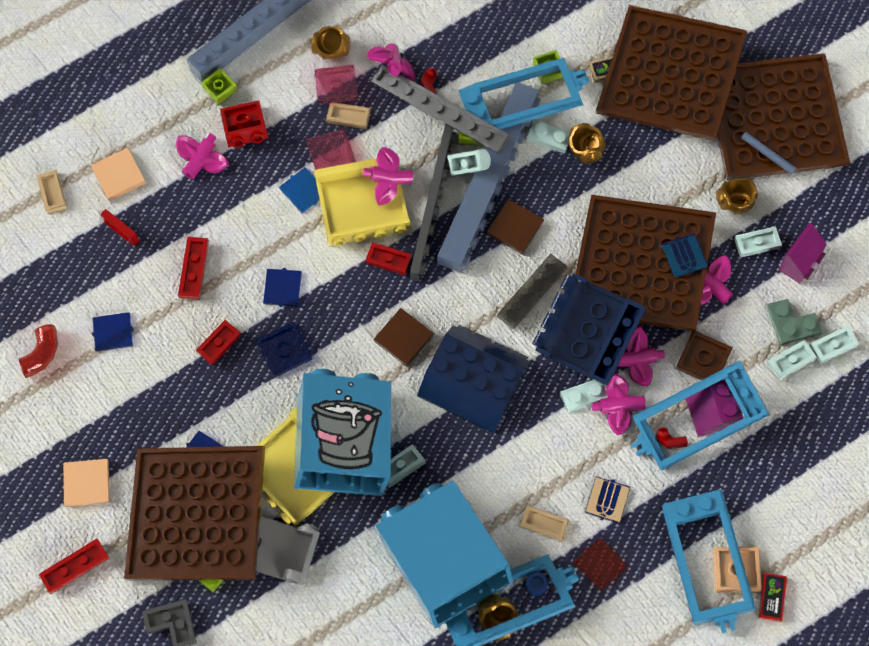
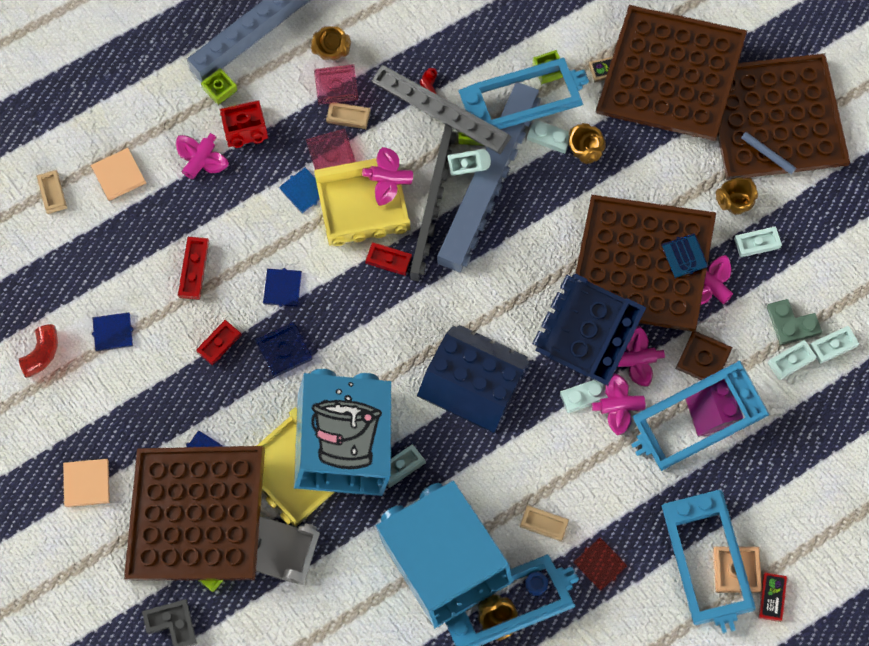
red plate [38,538,110,594] -> none
red tile [101,209,139,246] -> none
dark pink plant [366,43,415,82] -> none
reddish brown tile [373,308,434,367] -> none
reddish brown tile [487,199,544,255] -> none
clear smoke plate [497,254,567,330] -> none
piece [585,476,630,524] -> none
red arm [656,427,688,449] -> none
magenta slope [779,223,827,284] -> none

